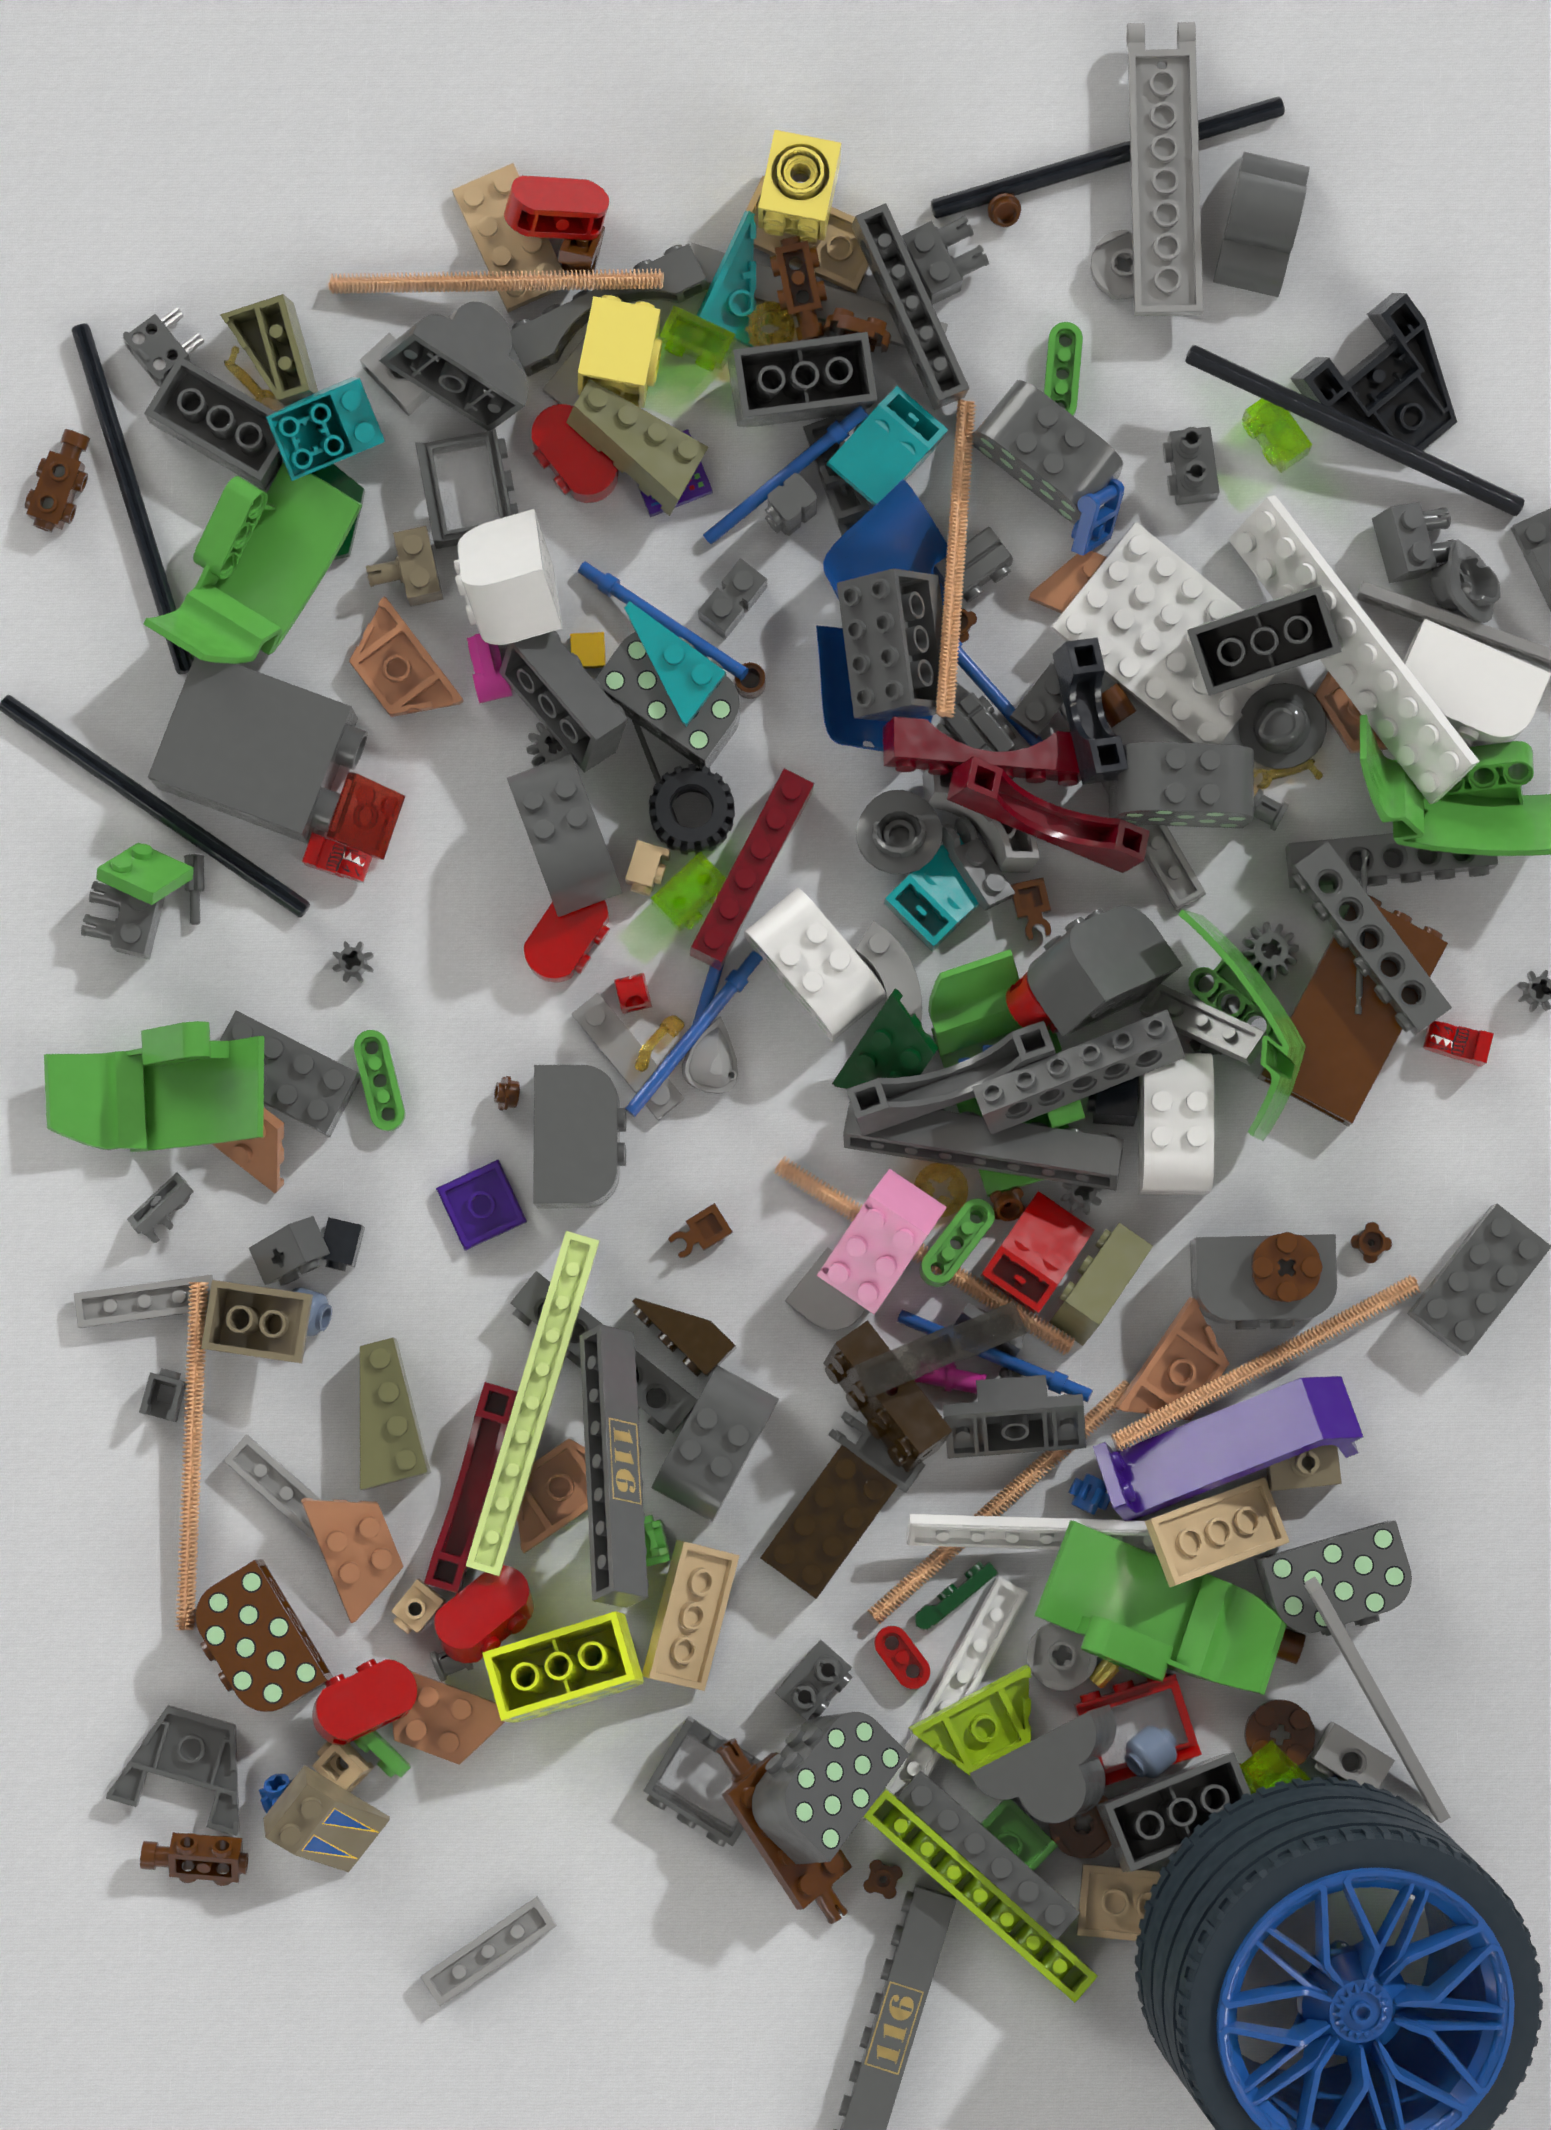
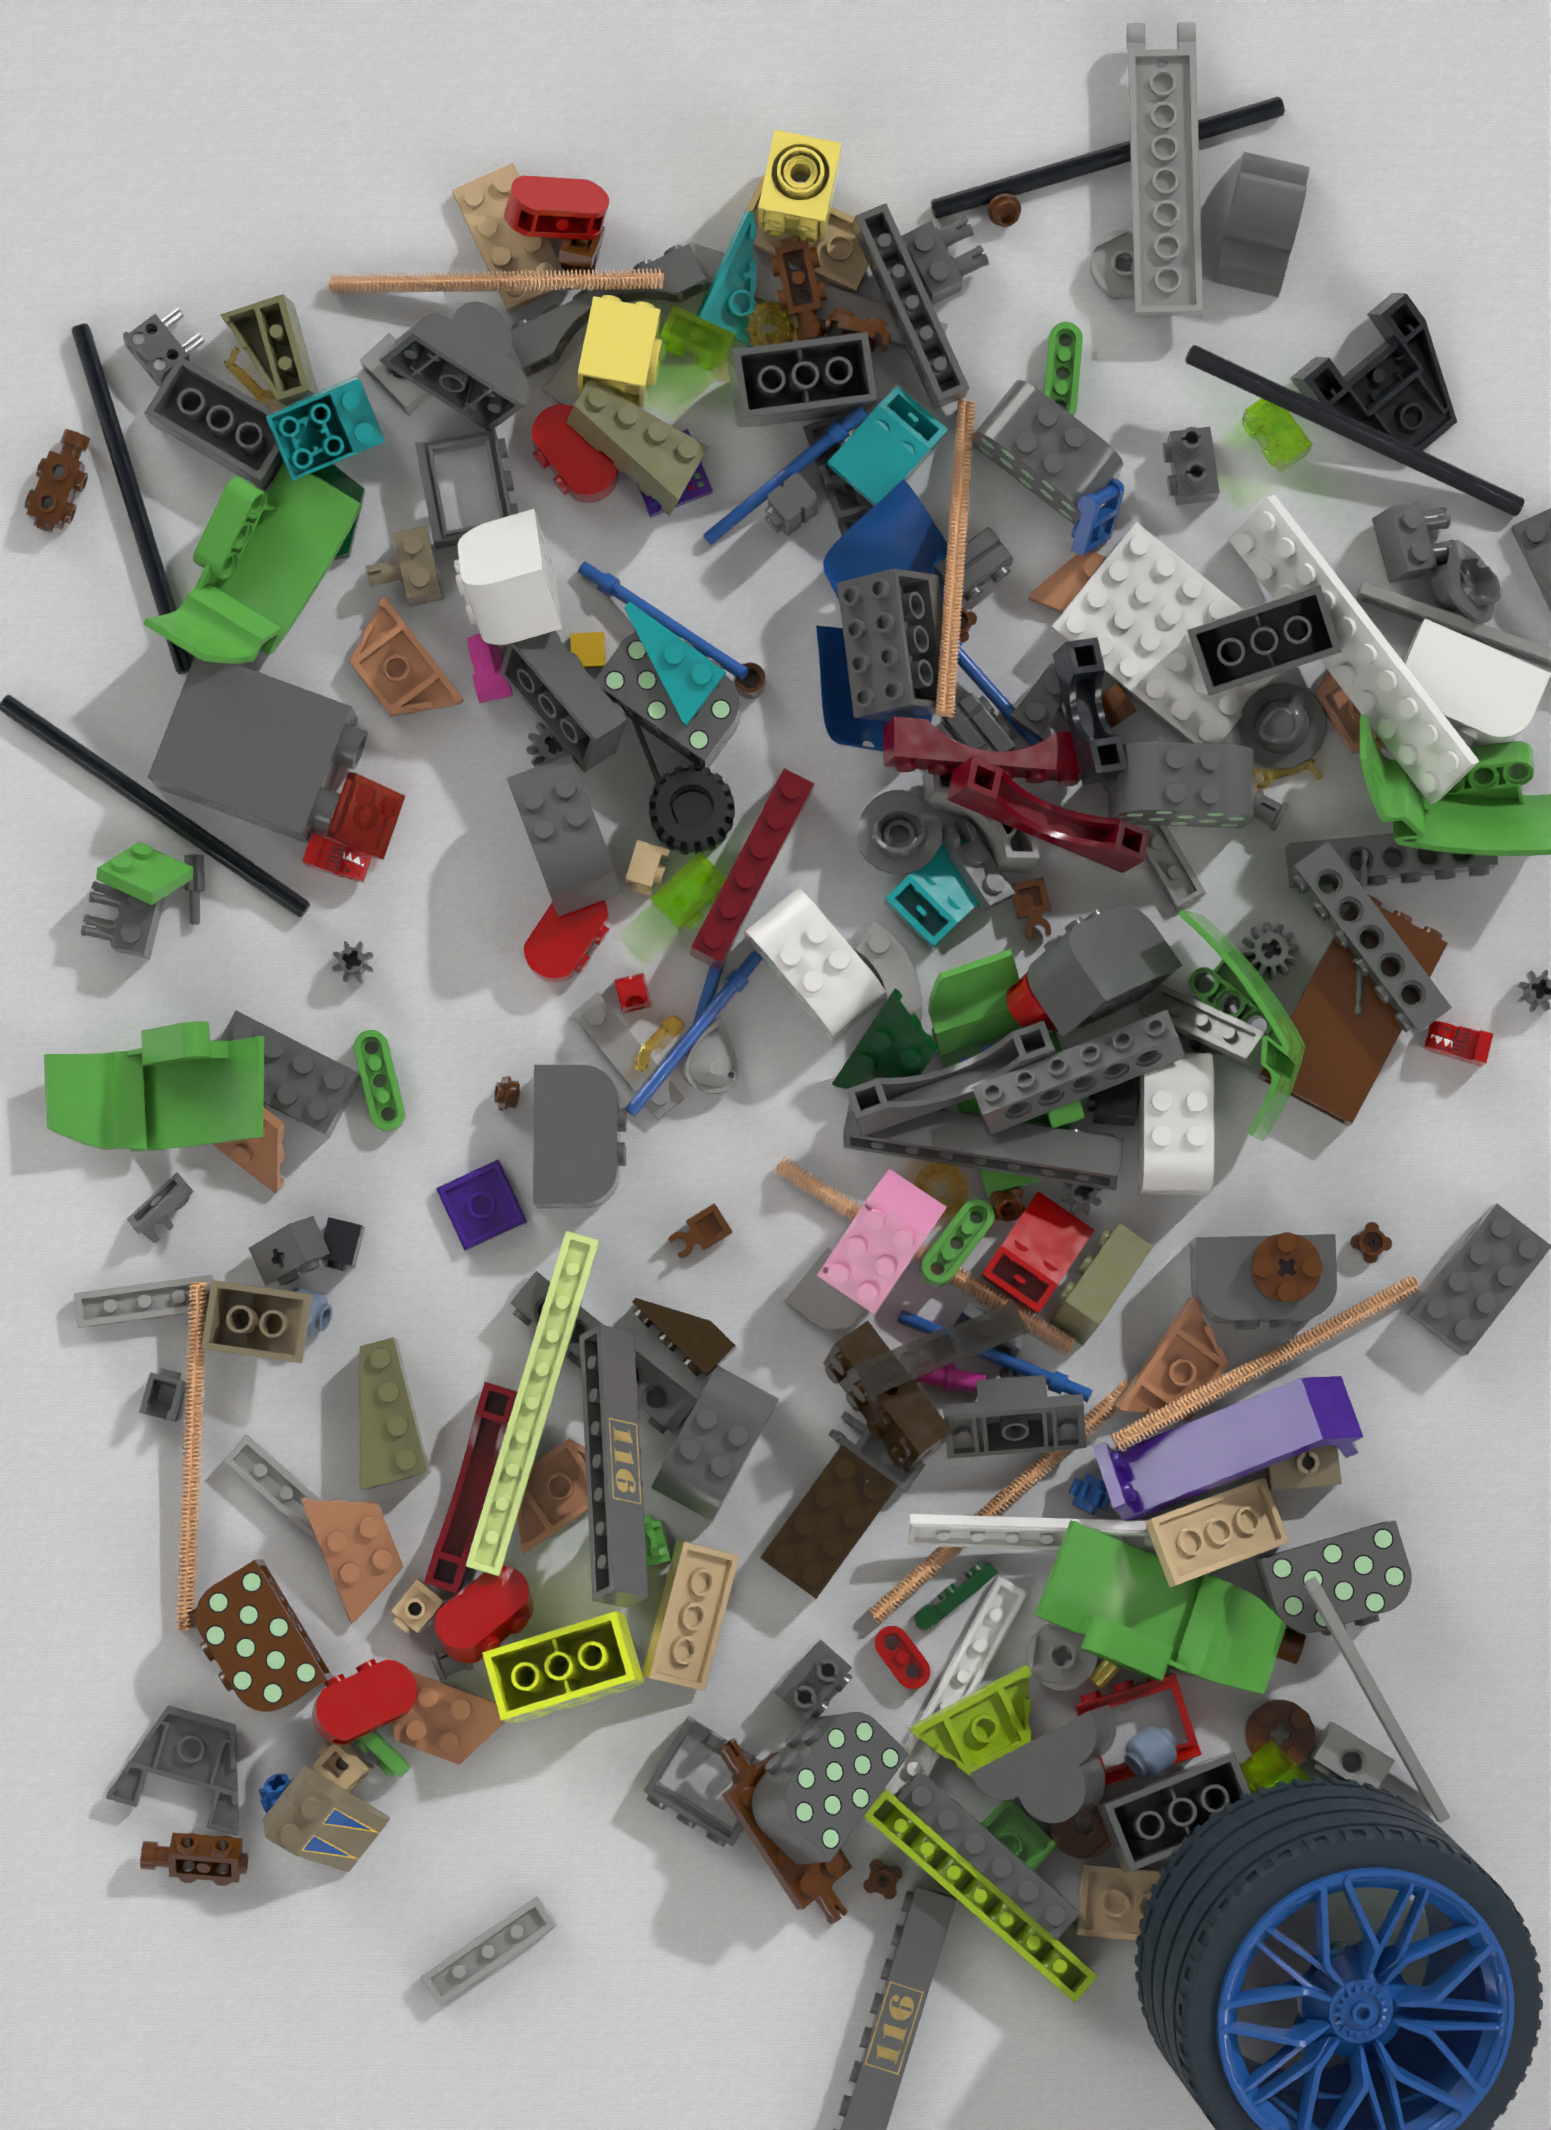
dark grey piece [698,558,767,640] -> none

